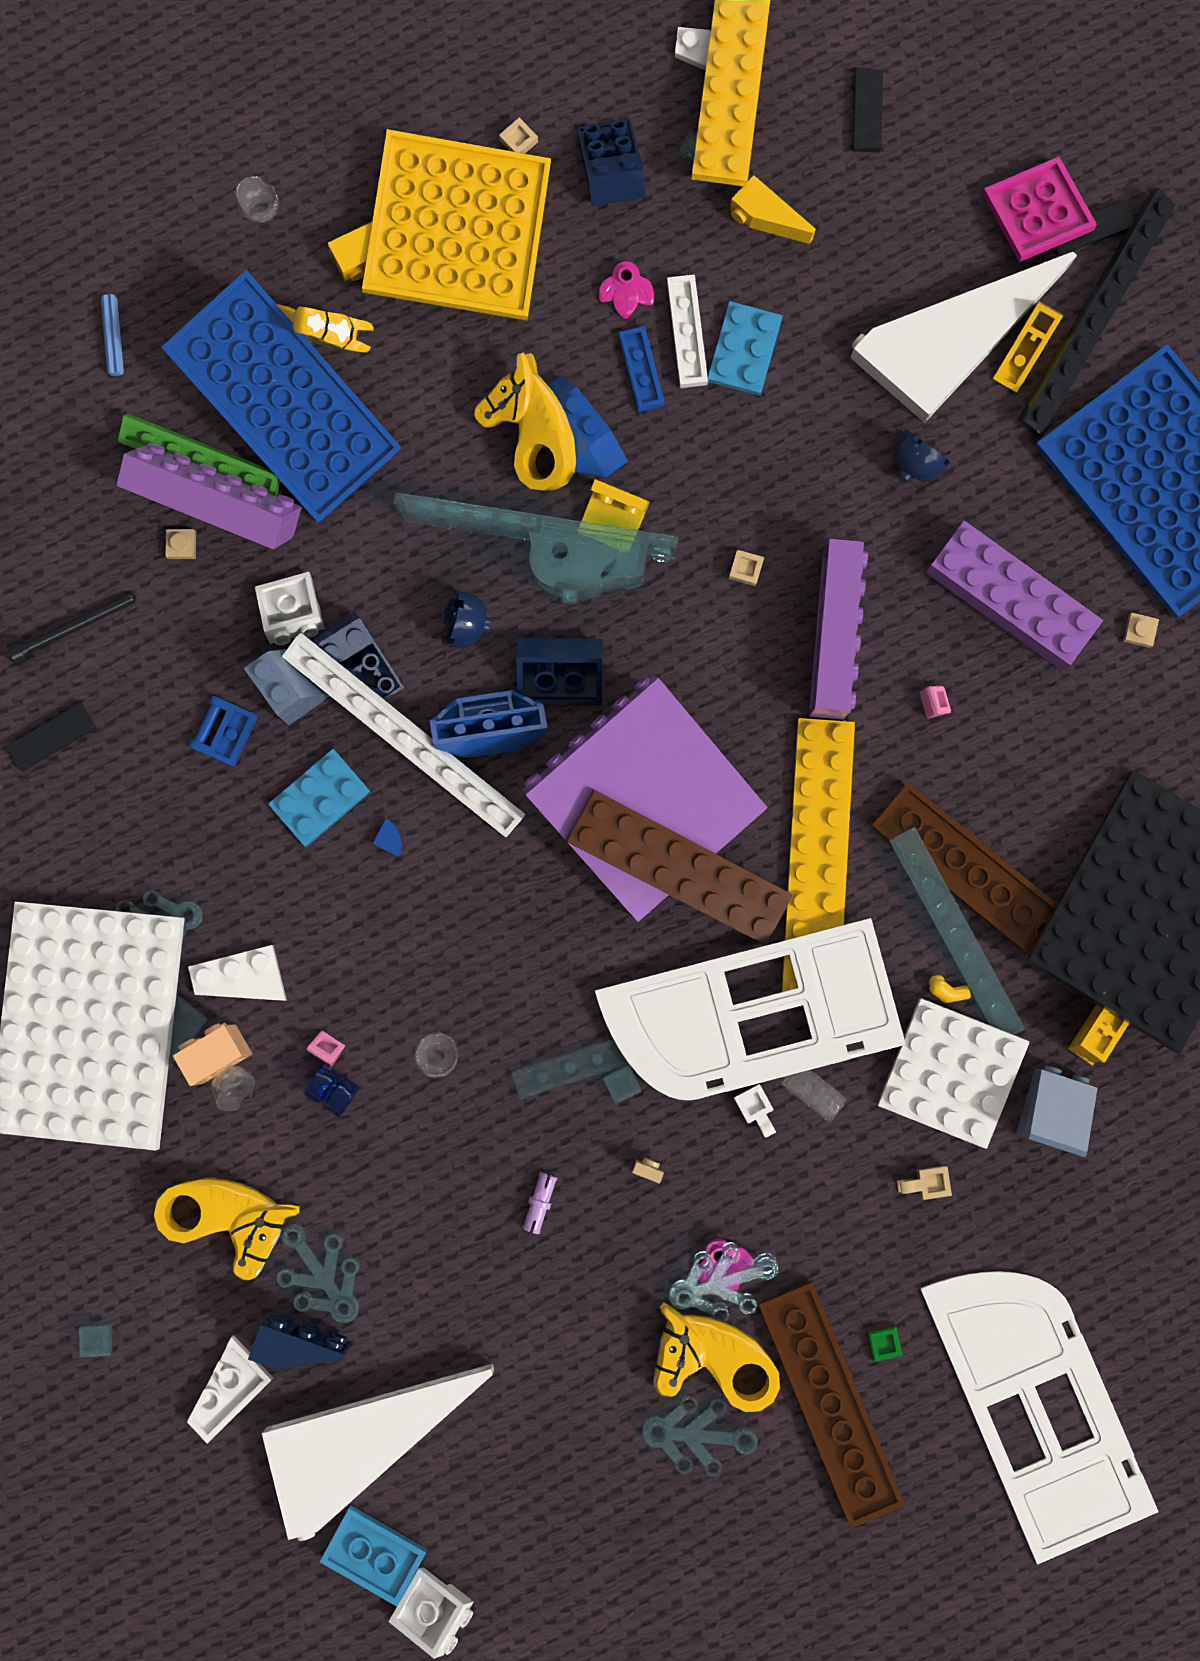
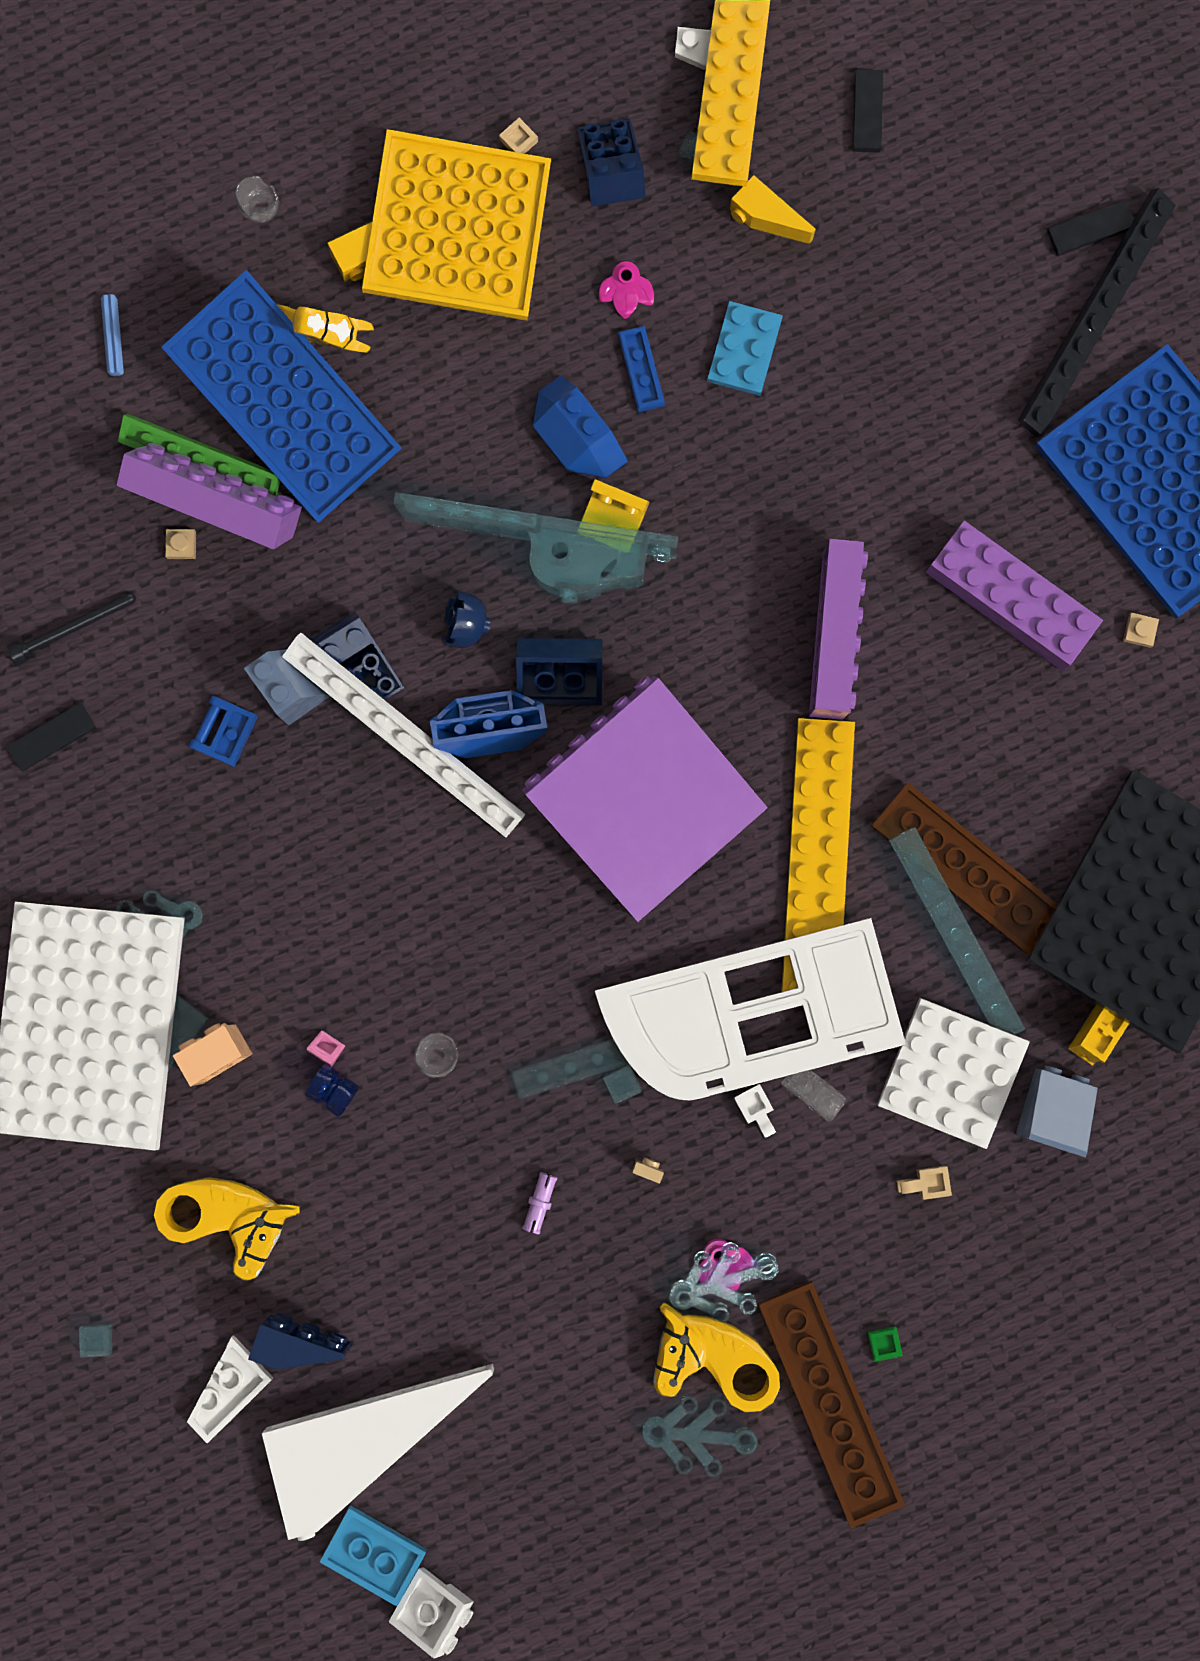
white wing [188,945,287,1001] -> none
clear hair [211,1066,256,1111] -> none
white plate [255,572,325,645] -> none
dark azure plate [269,749,371,847] -> none
clear light blue plant [277,1223,360,1323] -> none
blue tile [373,819,402,857] -> none
yellow animal [474,352,576,490] -> none
reddish brown plate [566,789,793,945] -> none
white plate [667,275,708,388] -> none
tan plate [729,550,764,586] -> none
white slope [850,252,1077,423] -> none
dark blue cylinder [893,429,950,482] -> none
bright pink slope [919,686,951,719] -> none
white door [920,1271,1158,1564] -> none
yellow arm [929,975,971,1003] -> none
dark pink plate [983,157,1097,262] -> none
yellow slope [993,301,1063,392] -> none

